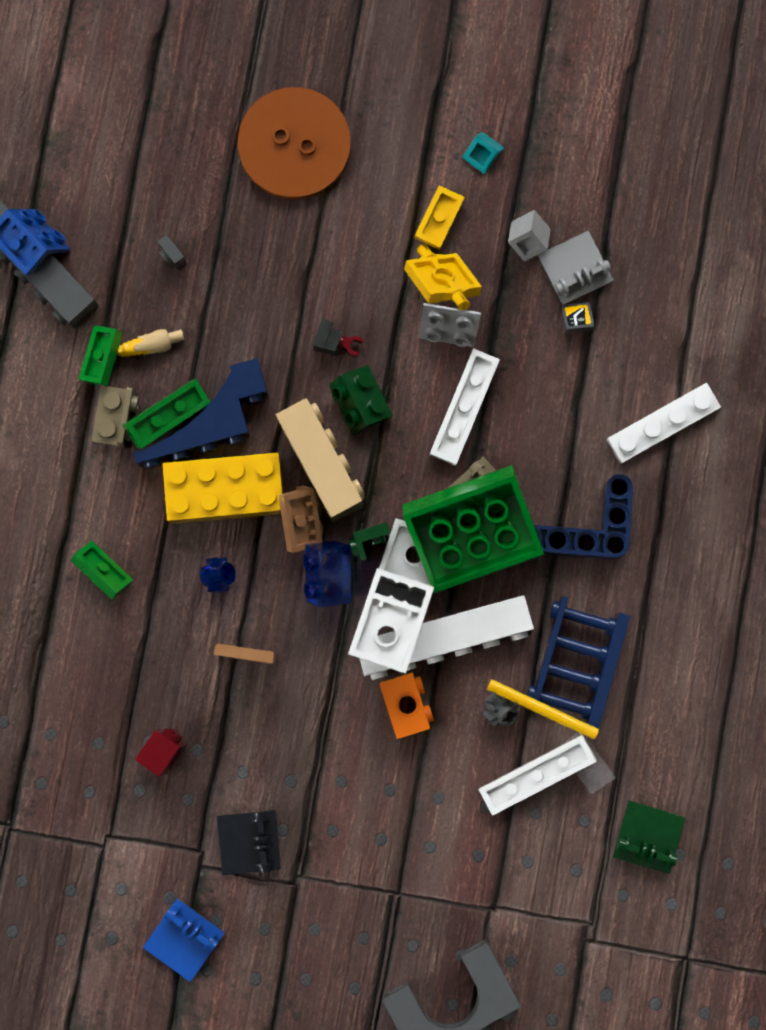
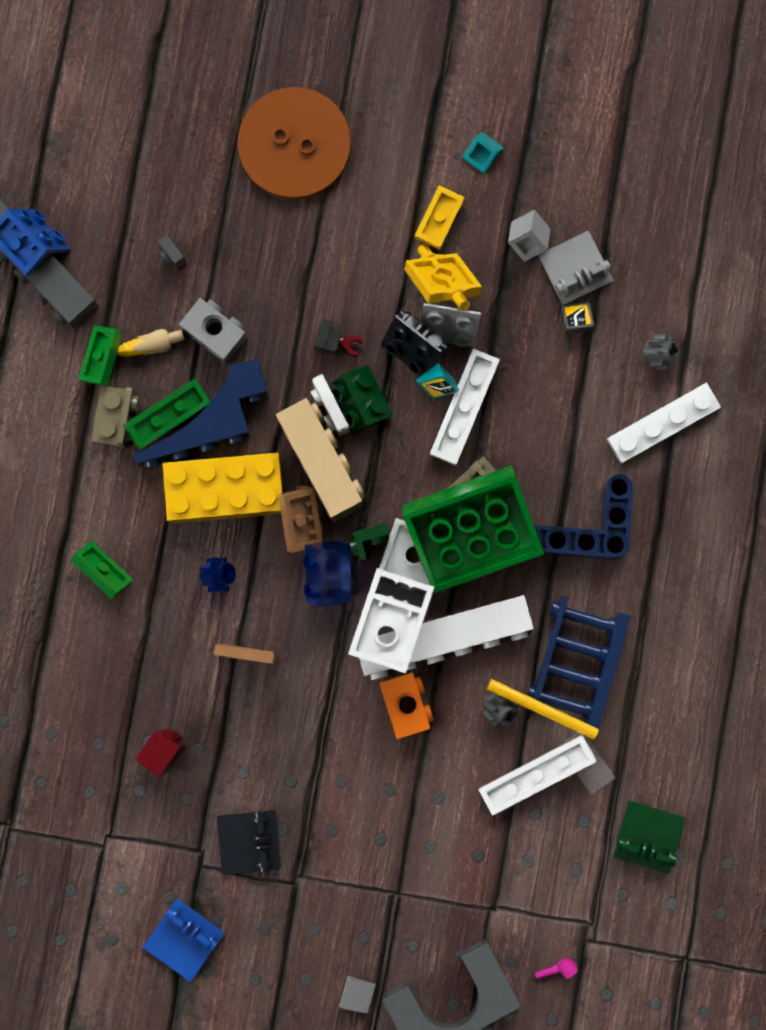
none -> light grey brick [179,298,247,364]
none -> white plate [310,374,349,437]
none -> light grey slope [339,975,376,1013]
none -> black hinge [380,310,448,376]
none -> slope [416,363,459,399]
none -> dark pink hand [535,957,578,979]
none -> dark grey gear [644,334,680,369]

